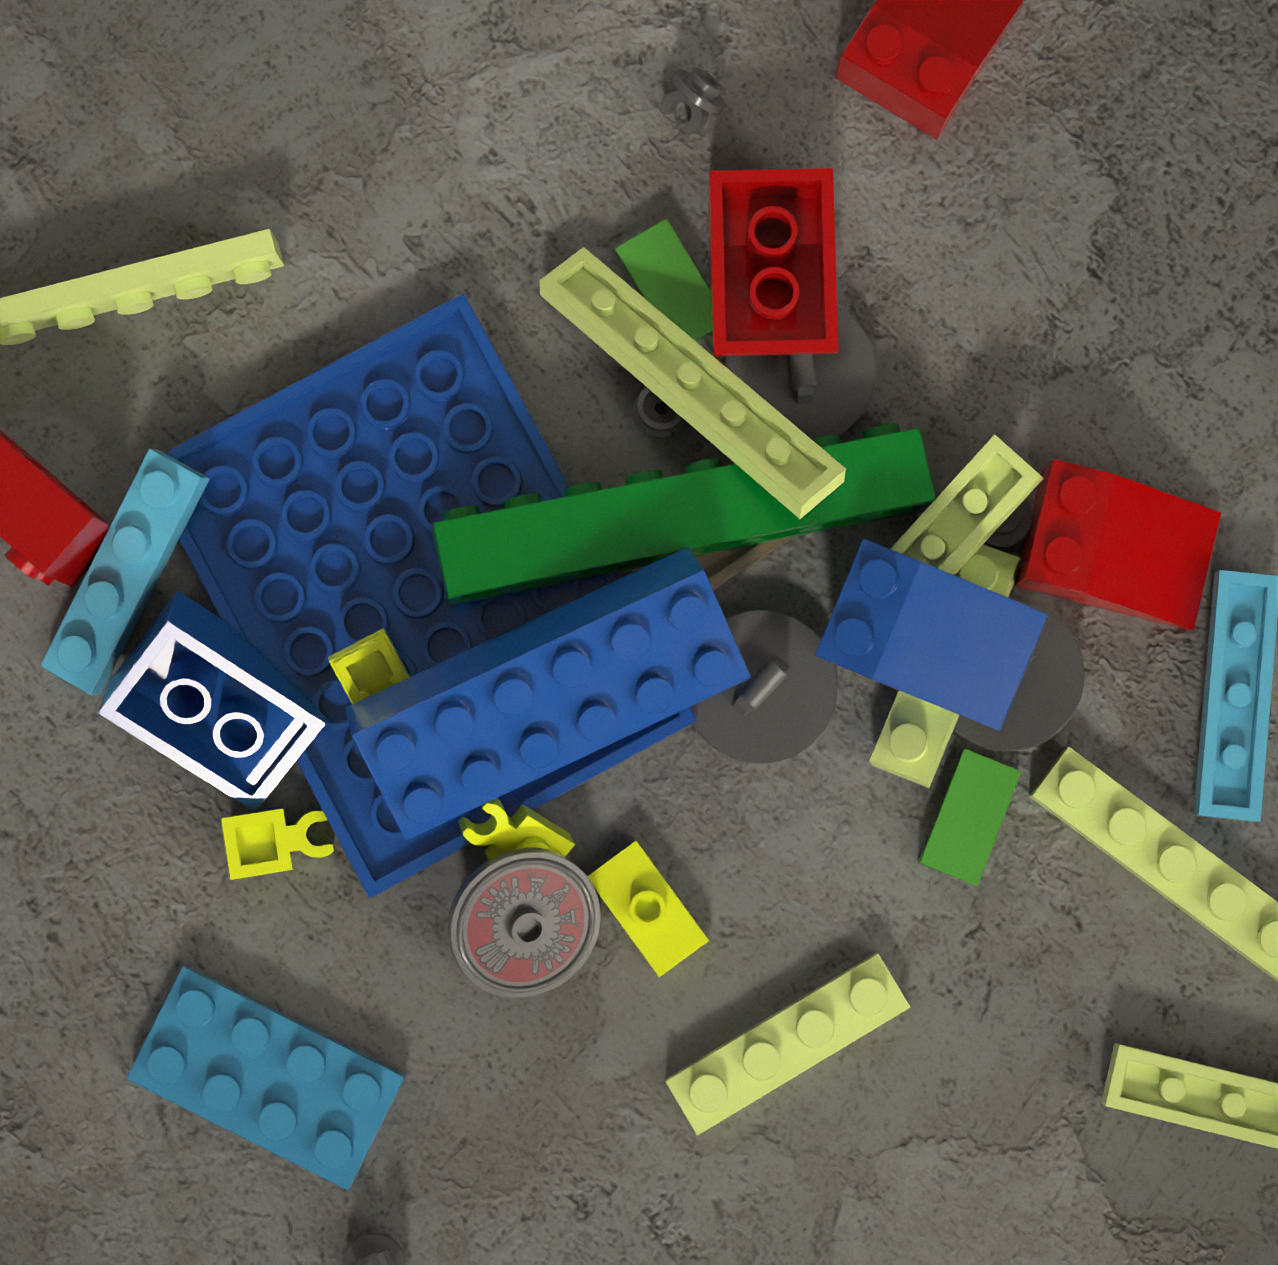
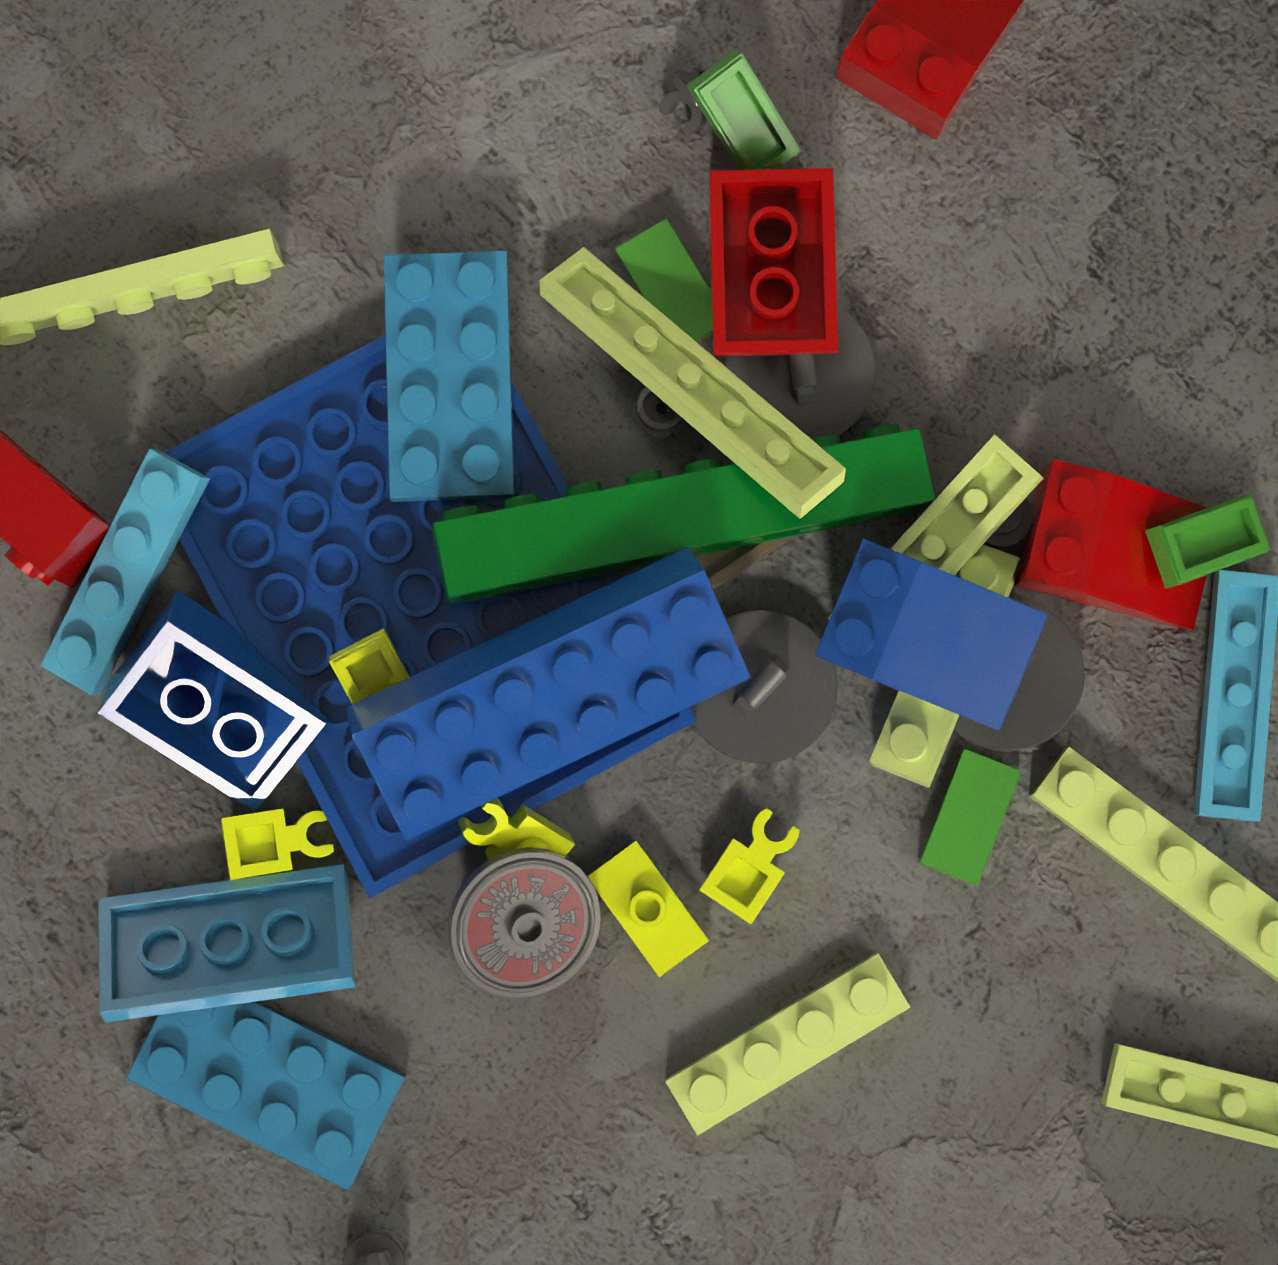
none -> dark azure plate [98,864,356,1023]
none -> dark azure plate [384,251,515,502]
none -> bright green tile [686,49,801,170]
none -> neon yellow plate [699,808,800,924]
none -> bright green tile [1145,493,1271,589]

